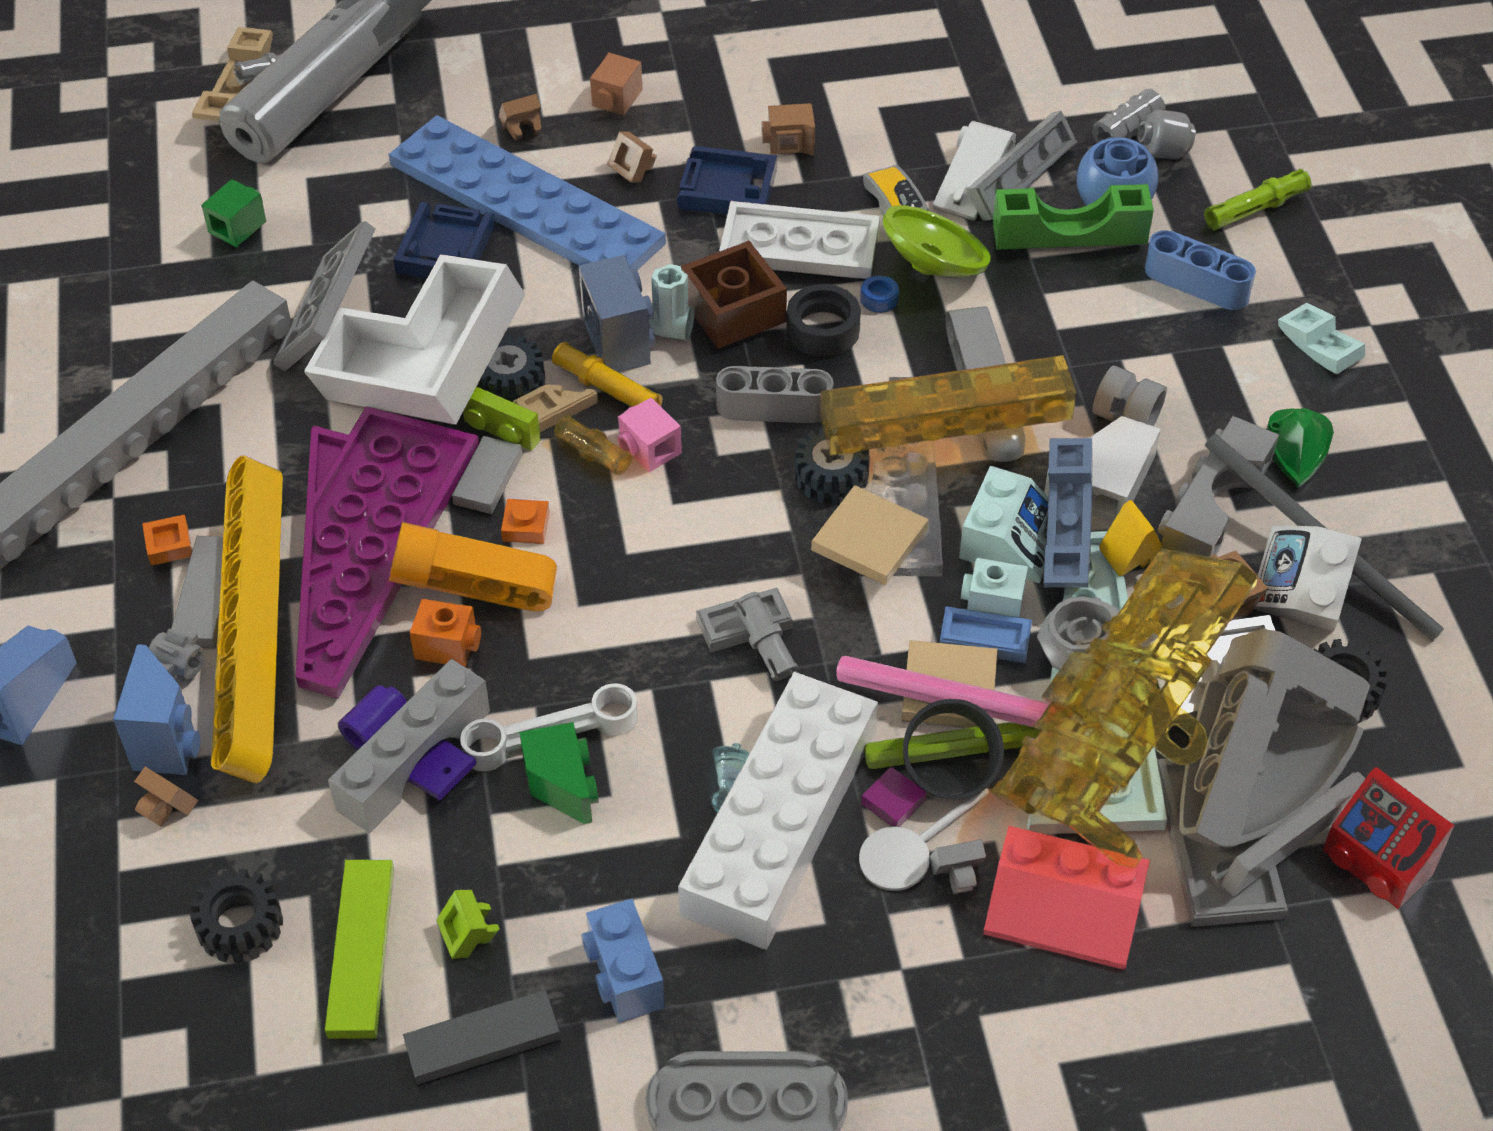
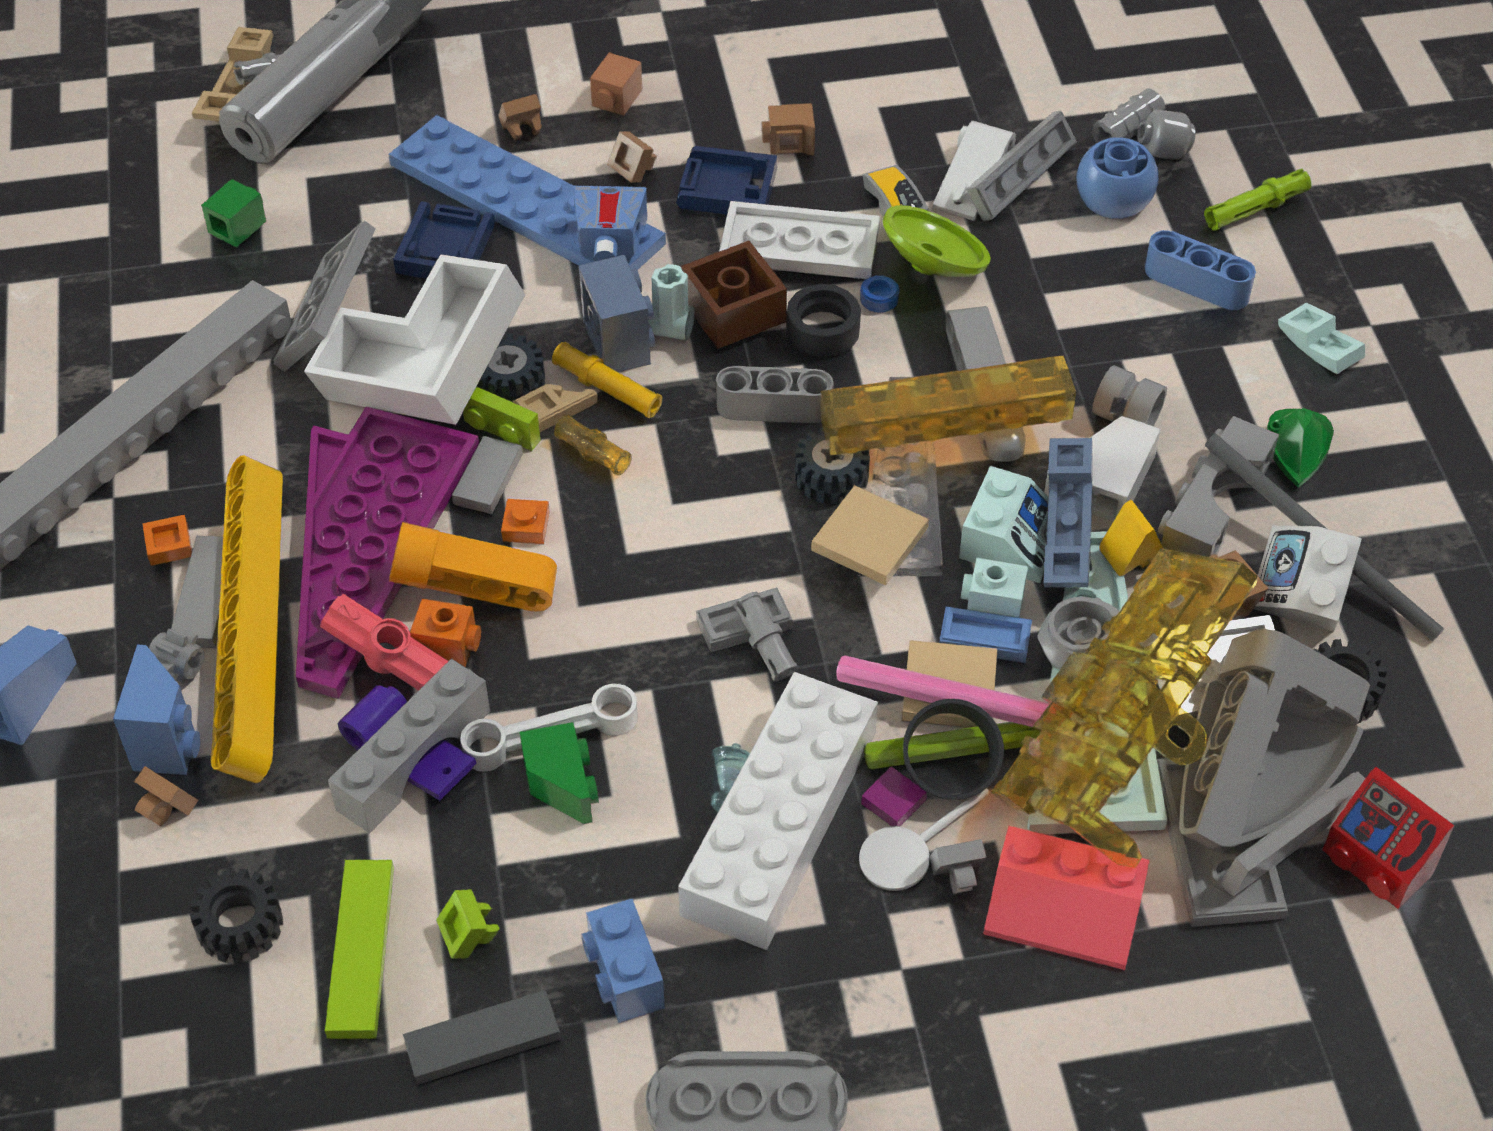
bright pink brick [617,398,682,472] -> none
bright green arch [993,184,1154,249] -> none
none -> coral piece [320,594,448,691]
none -> medium blue torso [573,186,648,262]

